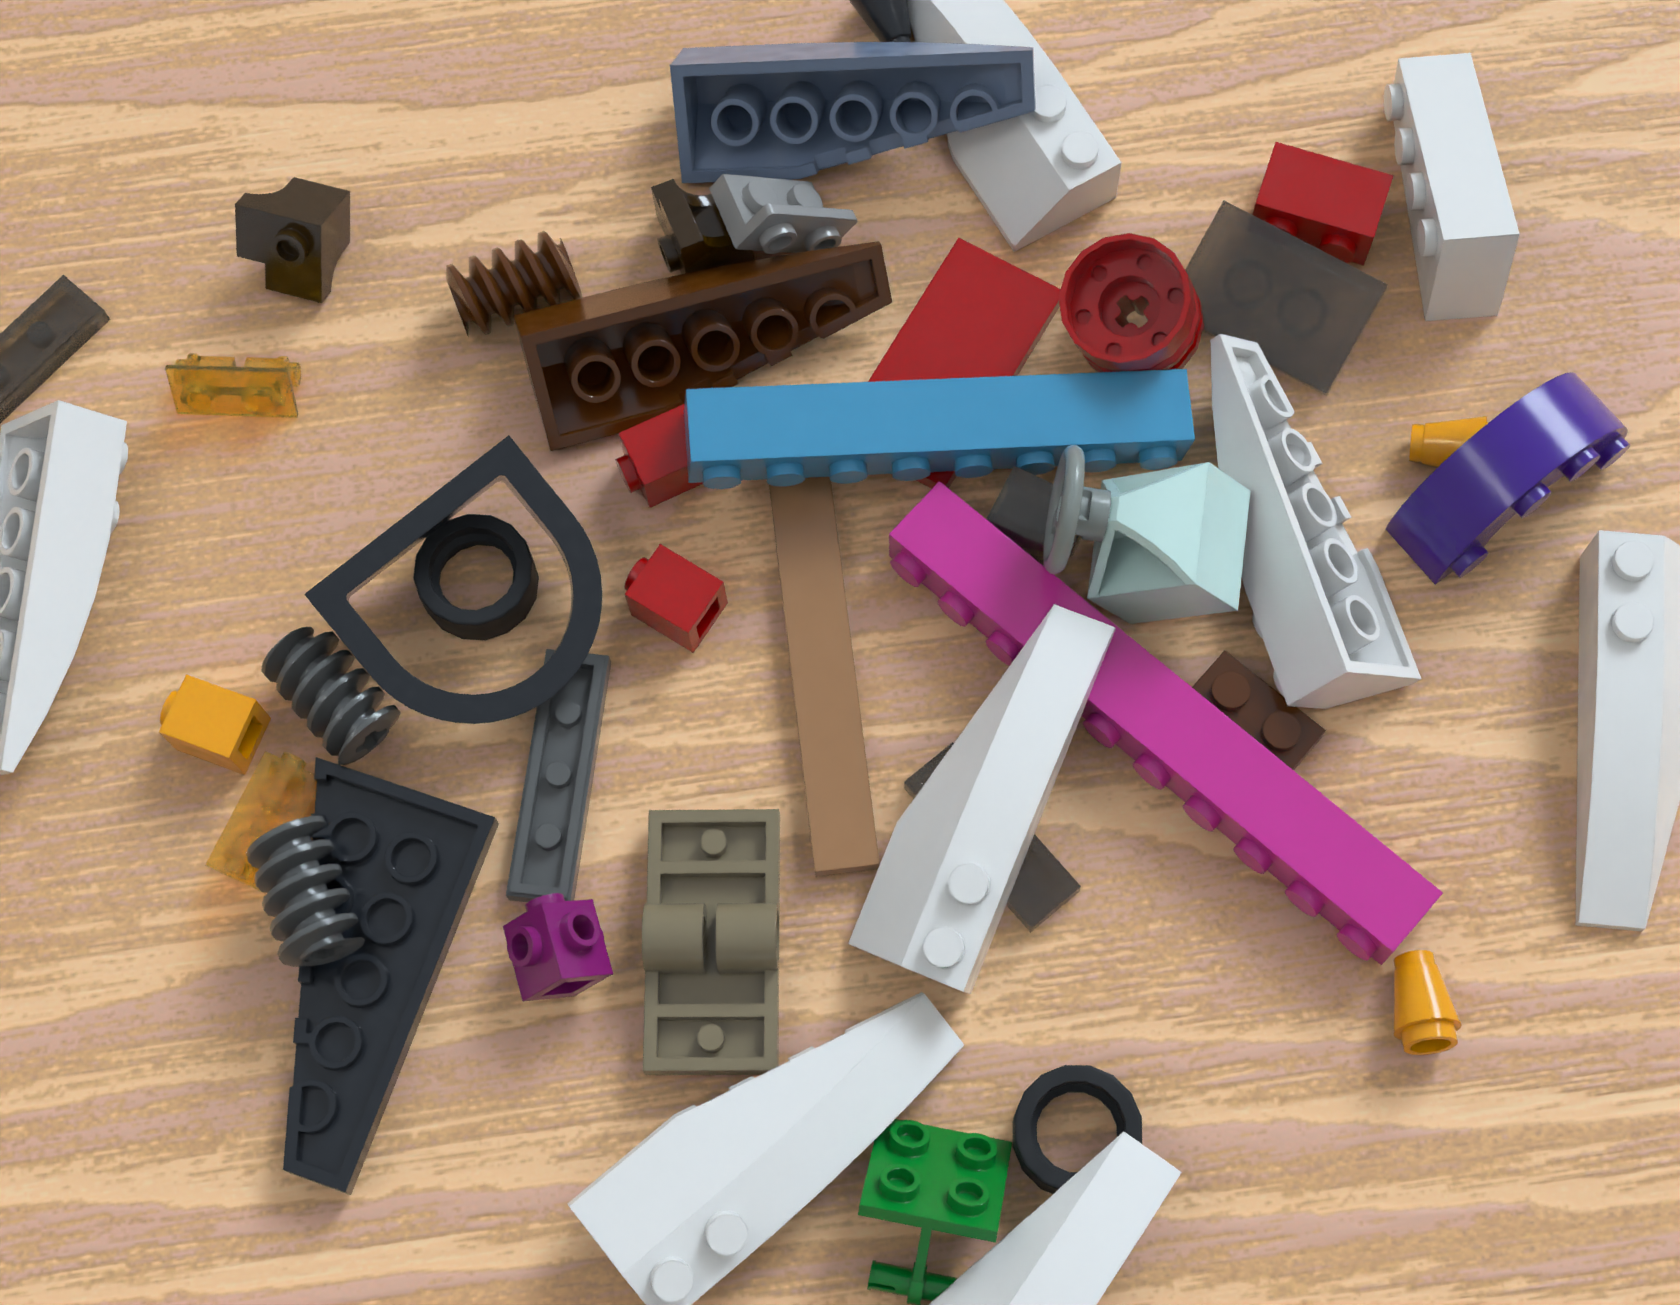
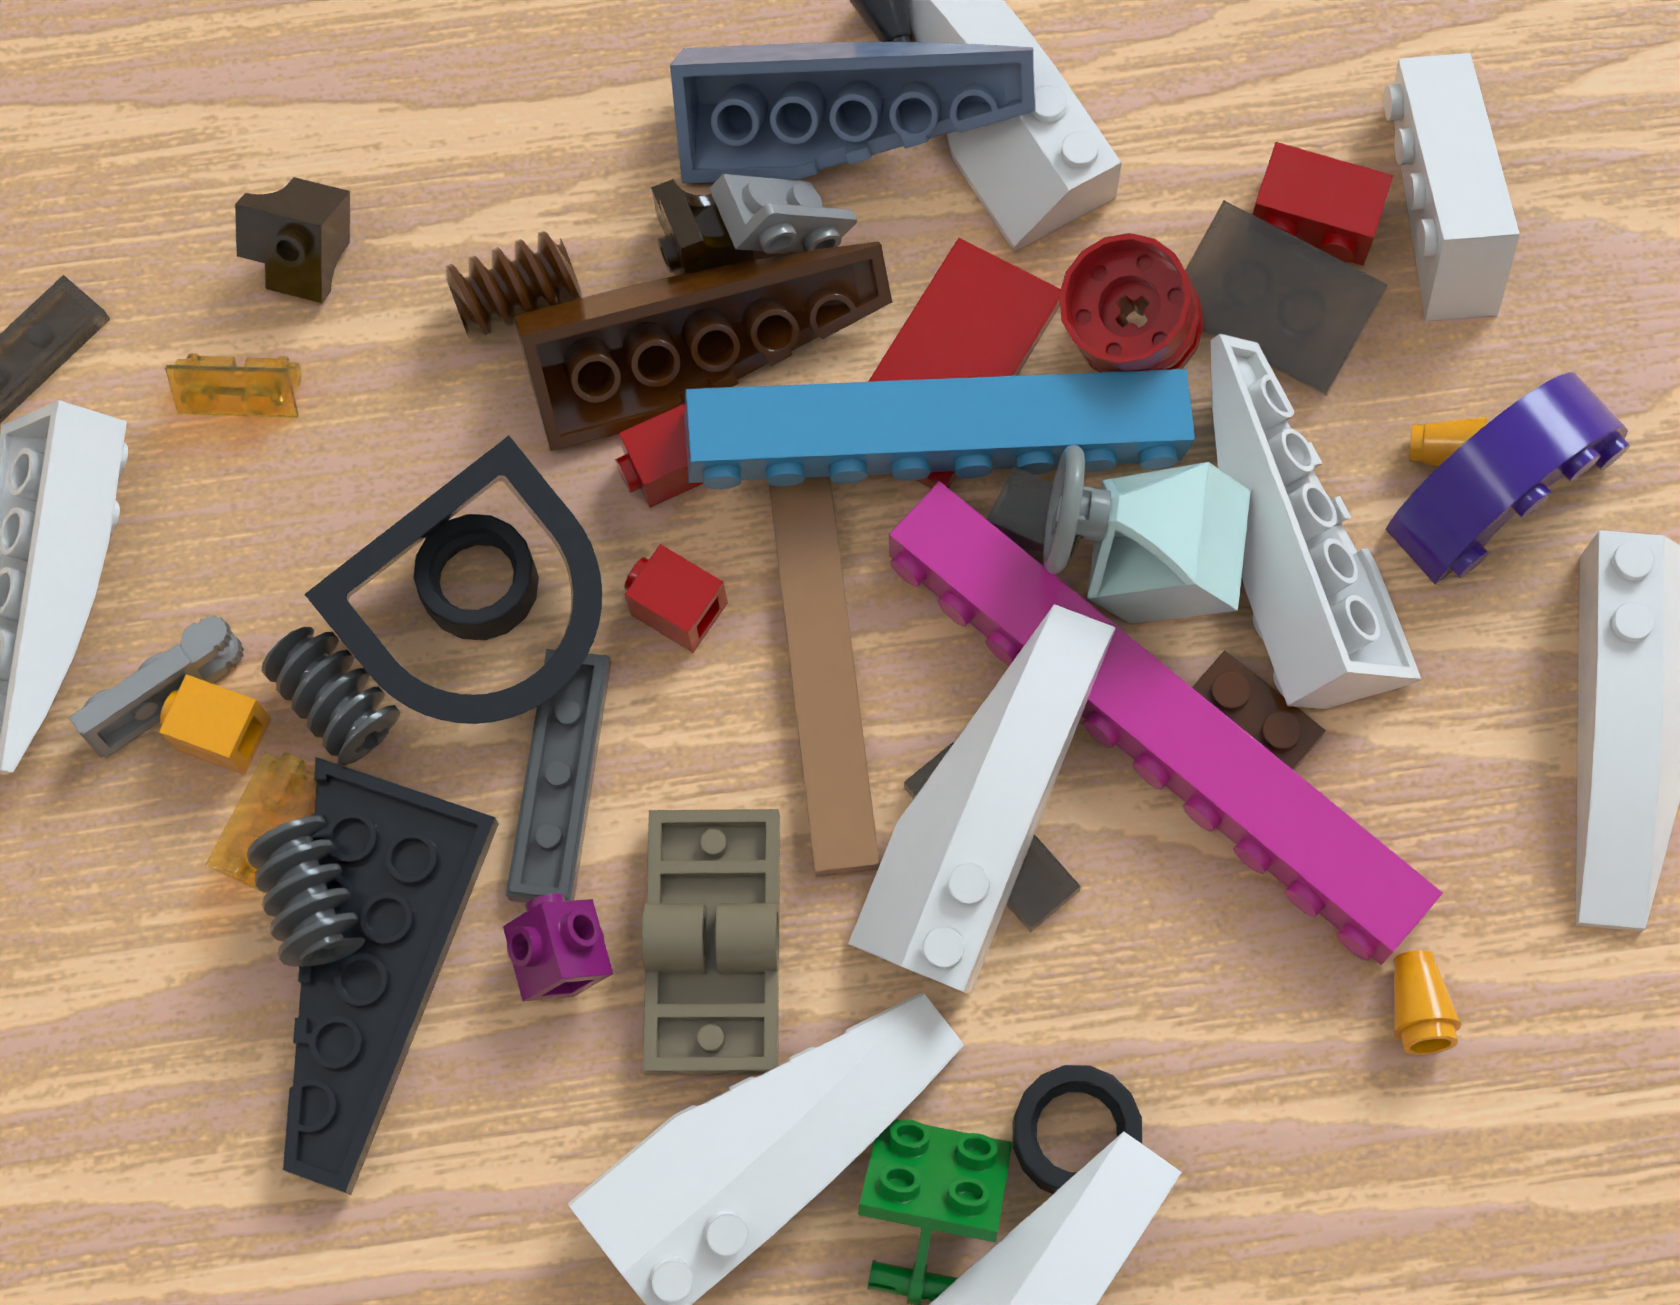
none -> light grey hinge [69,615,244,758]

